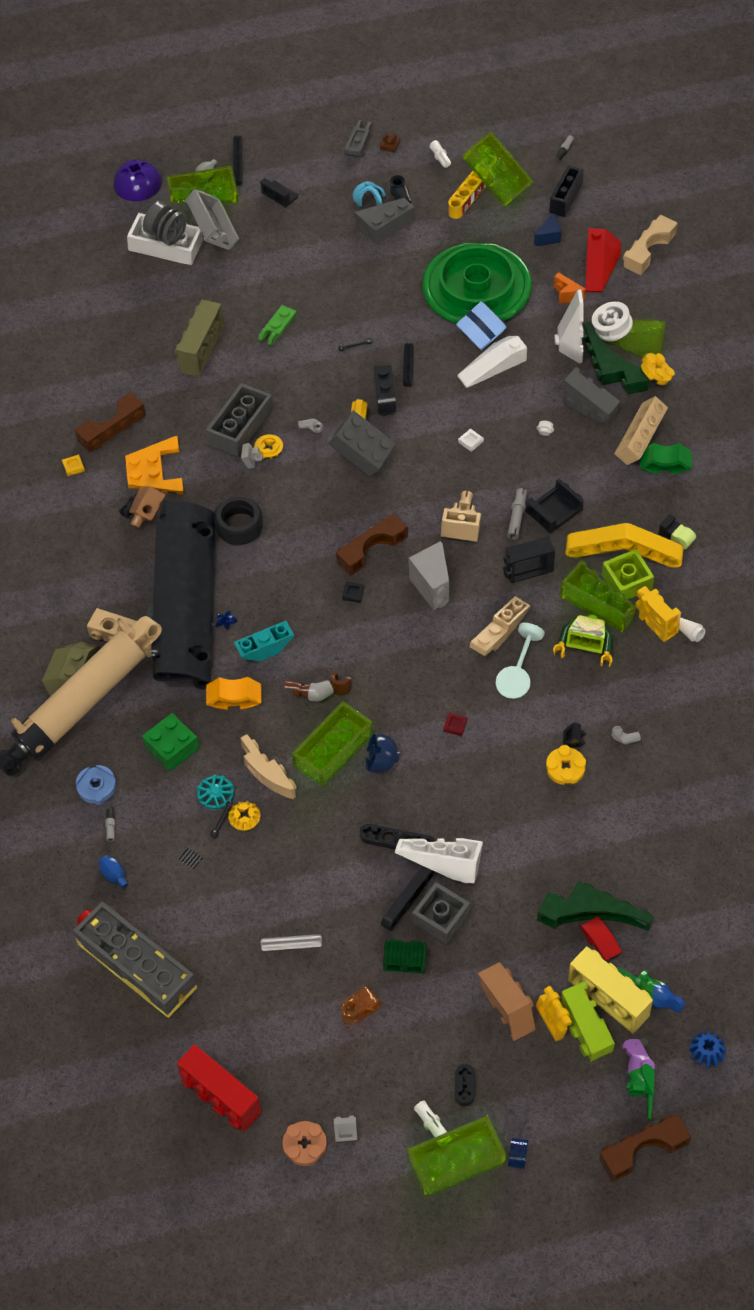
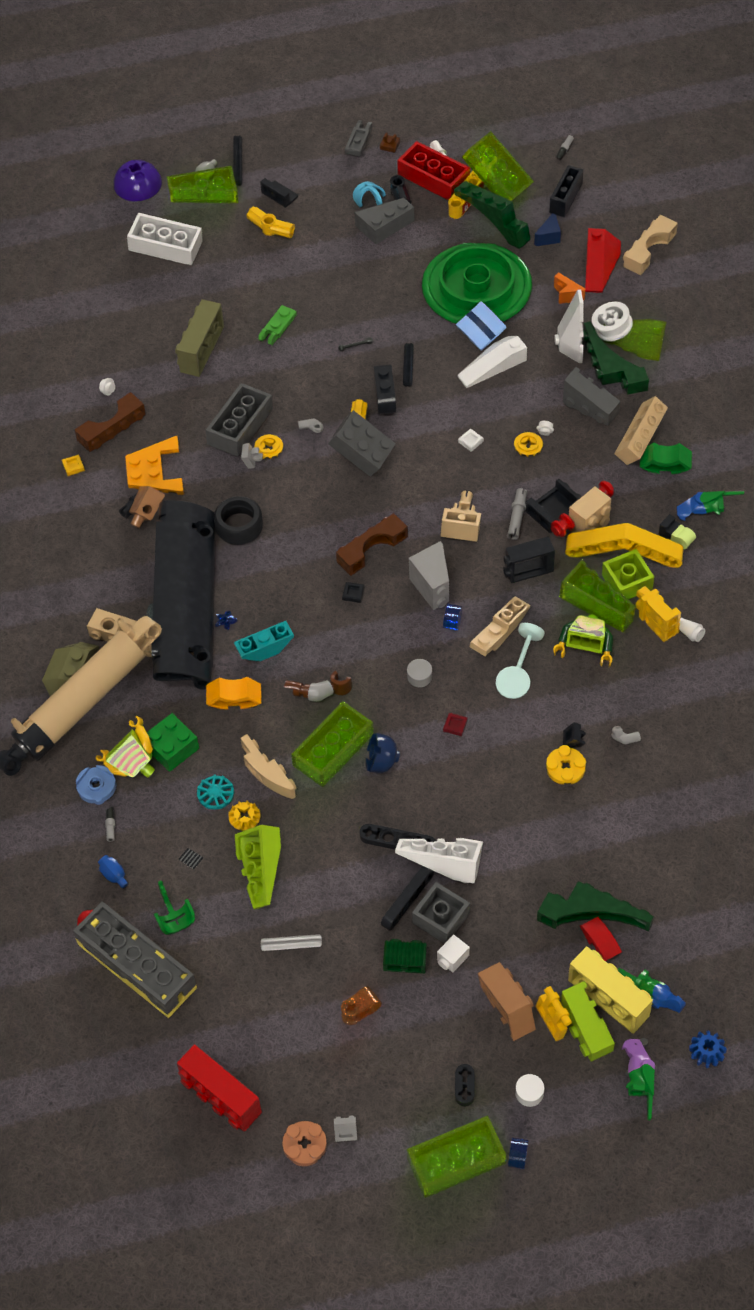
dark grey wheel [143,201,187,246] -> none
light grey door [185,189,239,250] -> none
black hinge [210,801,233,838] -> none
white pin [414,1101,450,1144] -> none
reddish brown arch [599,1114,691,1182] -> none
yellow plate [641,353,675,385] -> none
none -> torso [96,716,155,778]
none -> white plate [99,378,115,396]
none -> green helmet [154,881,195,935]
none -> lime wedge [235,825,281,909]
none -> yellow piece [247,206,295,238]
none -> red brick [397,141,470,200]
none -> light grey piece [407,659,432,687]
none -> white brick [437,934,470,972]
none -> clear blue piece [443,604,462,630]
none -> dark green arch [454,181,531,249]
none -> yellow gear [514,432,543,457]
none -> white piece [516,1074,544,1107]
none -> tan brick [551,481,614,537]
none -> animal [676,491,744,521]

